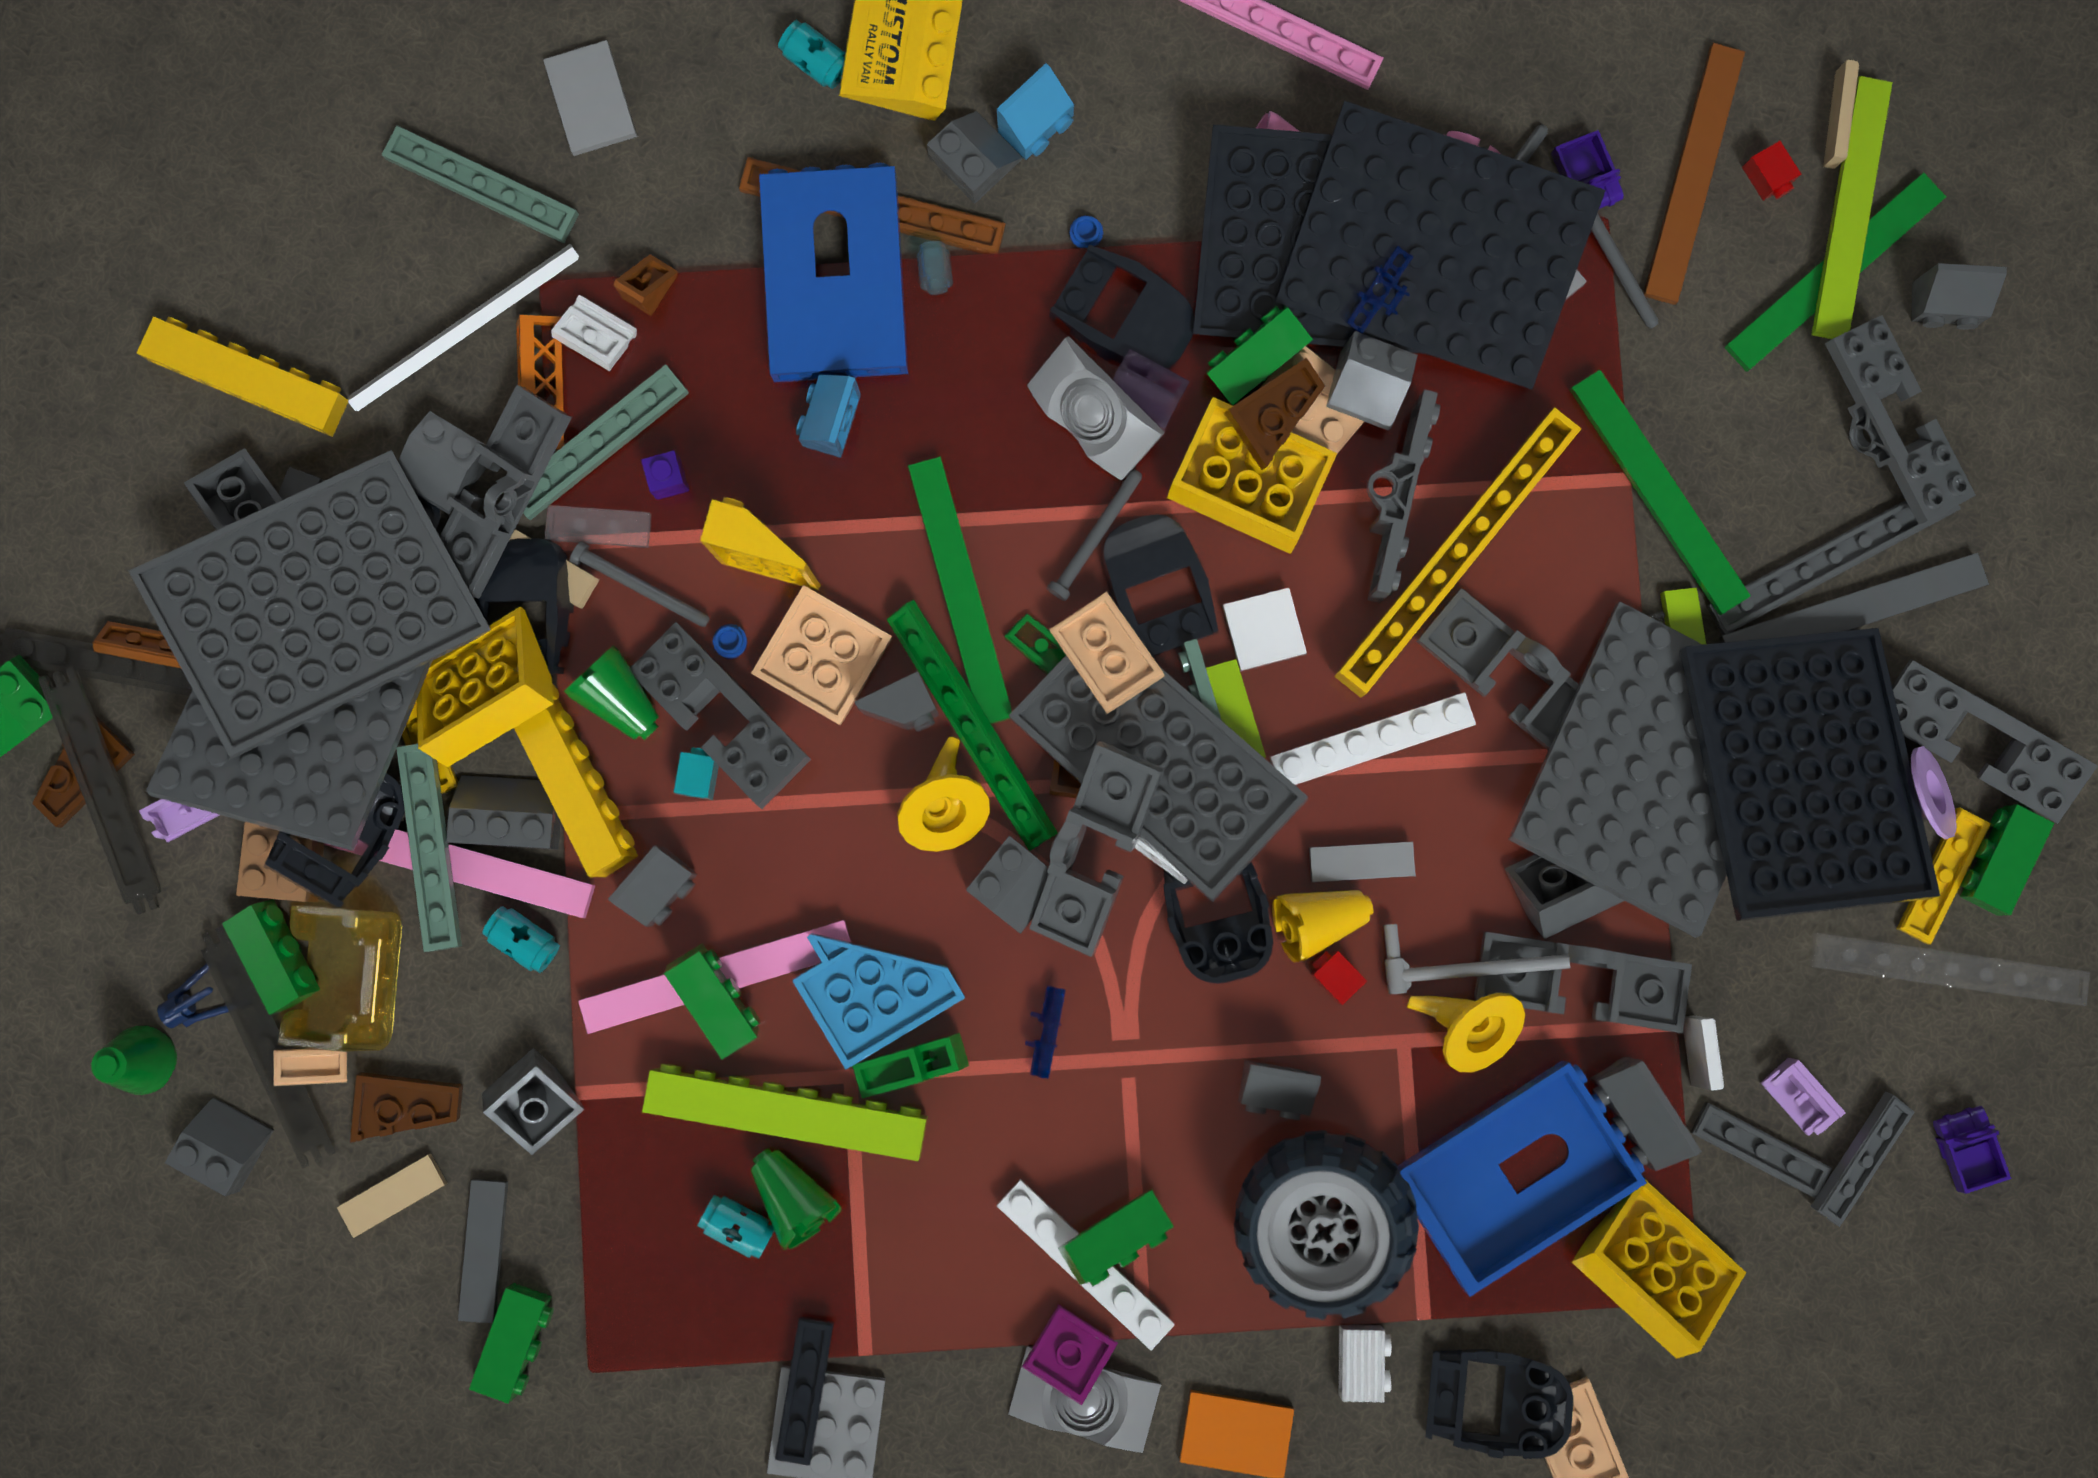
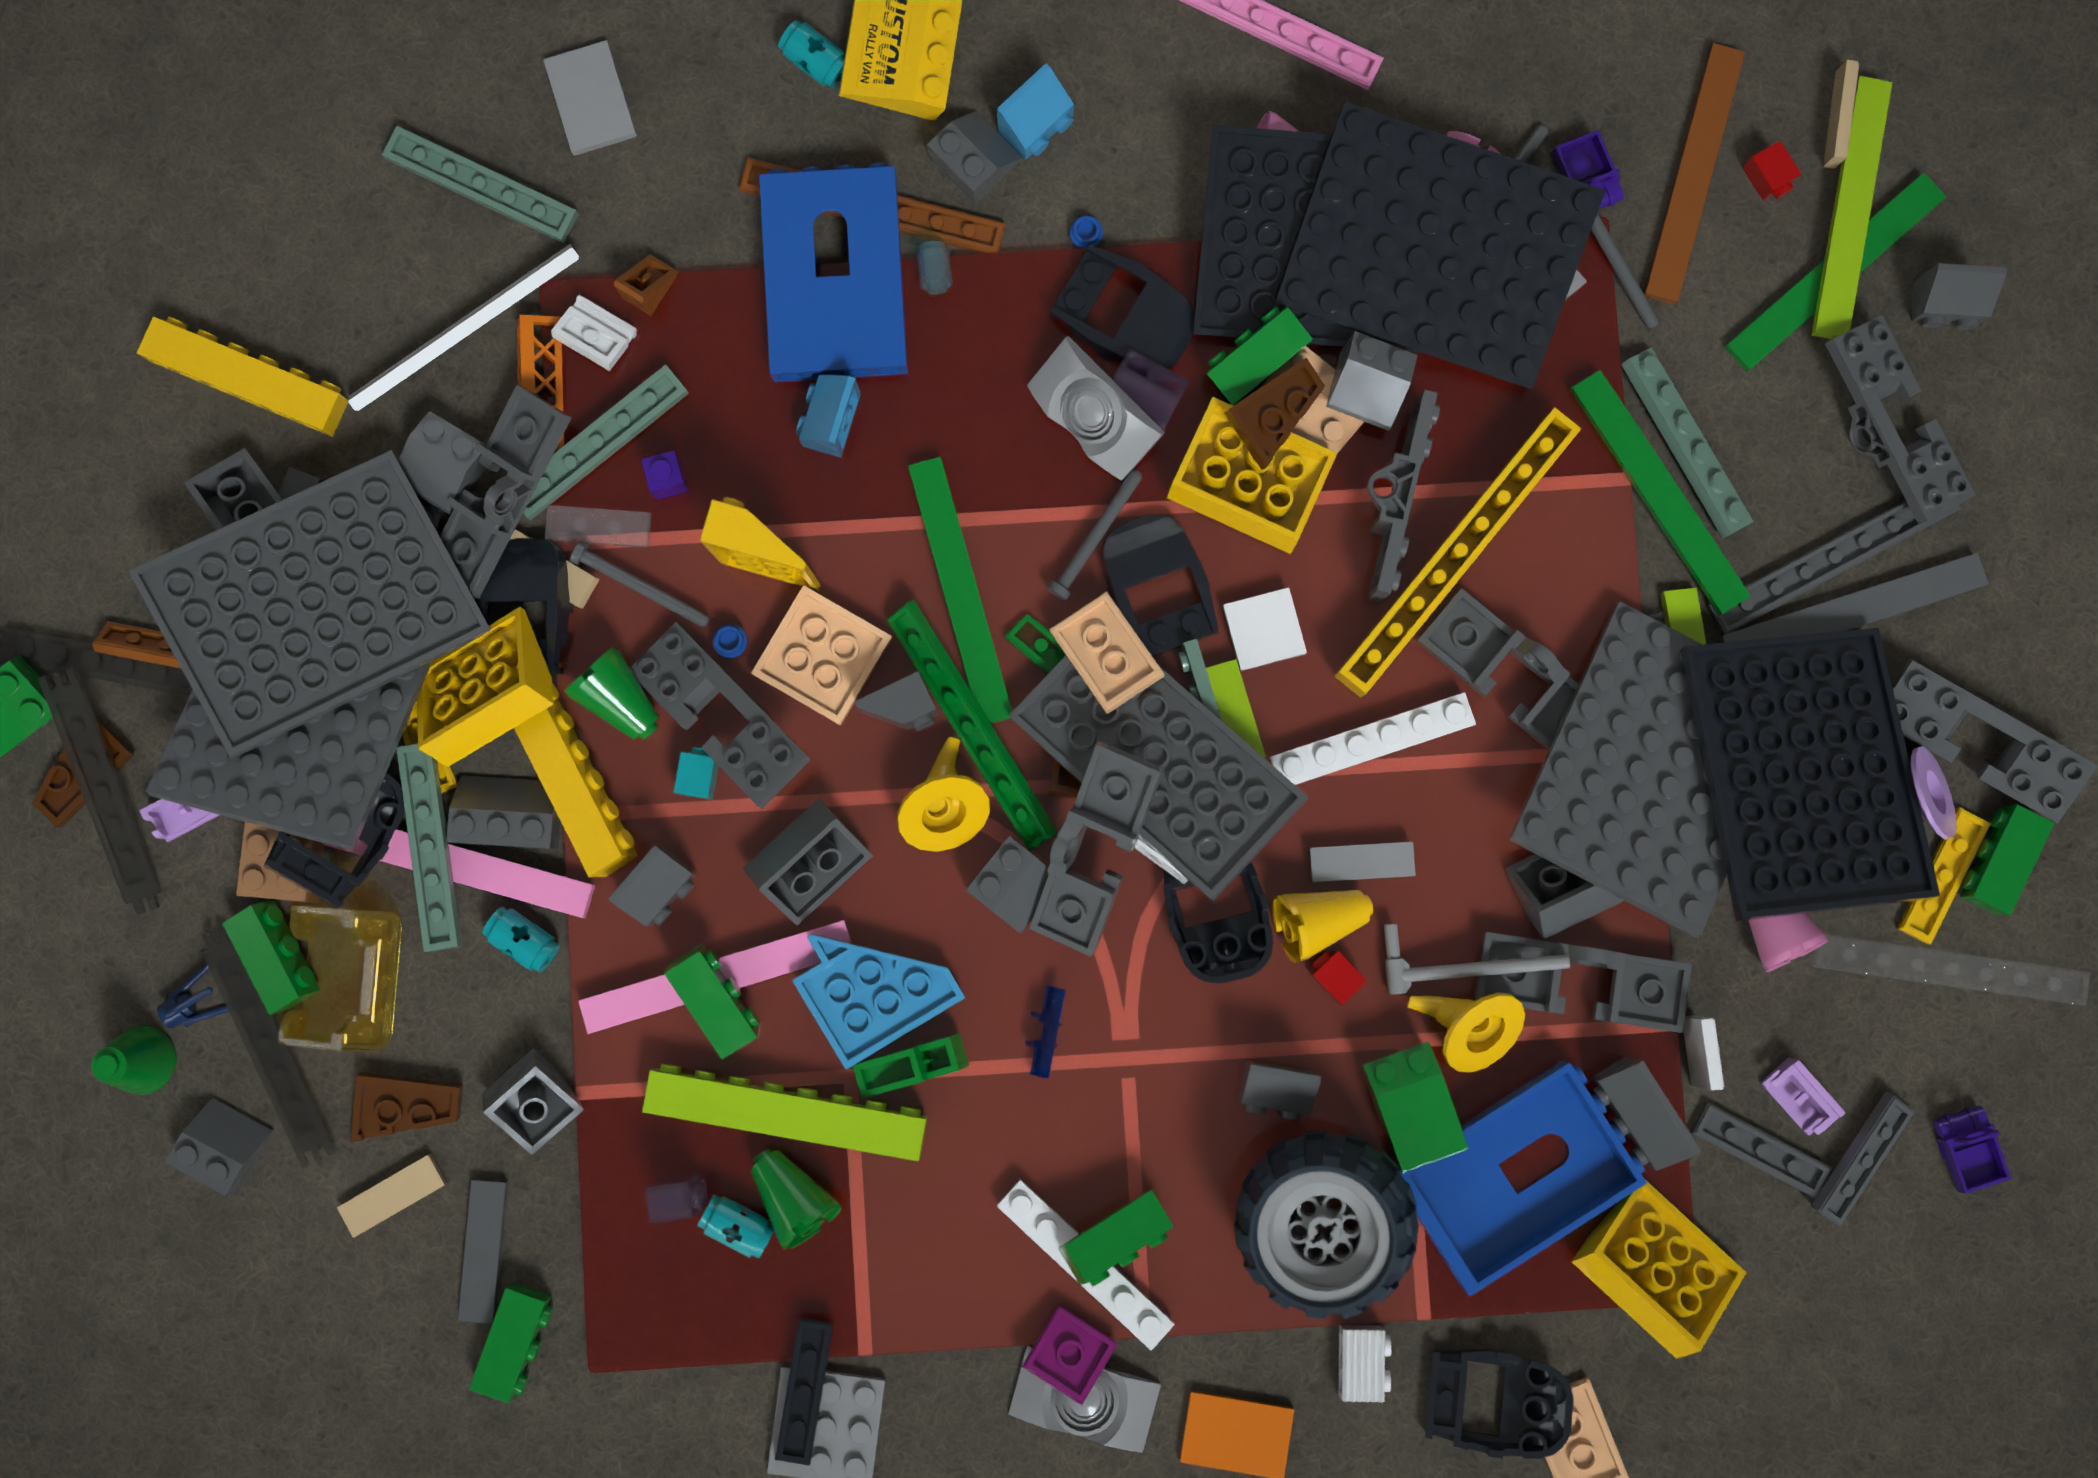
light nougat tile [274,1047,347,1086] -> none
clear blue piece [1346,246,1414,333] -> none
none -> clear purple brick [645,1173,707,1224]
none -> dark grey slope [742,798,873,926]
none -> green slope [1363,1041,1468,1173]
none -> sand green plate [1621,348,1754,539]
none -> bright pink cone [1748,913,1828,972]

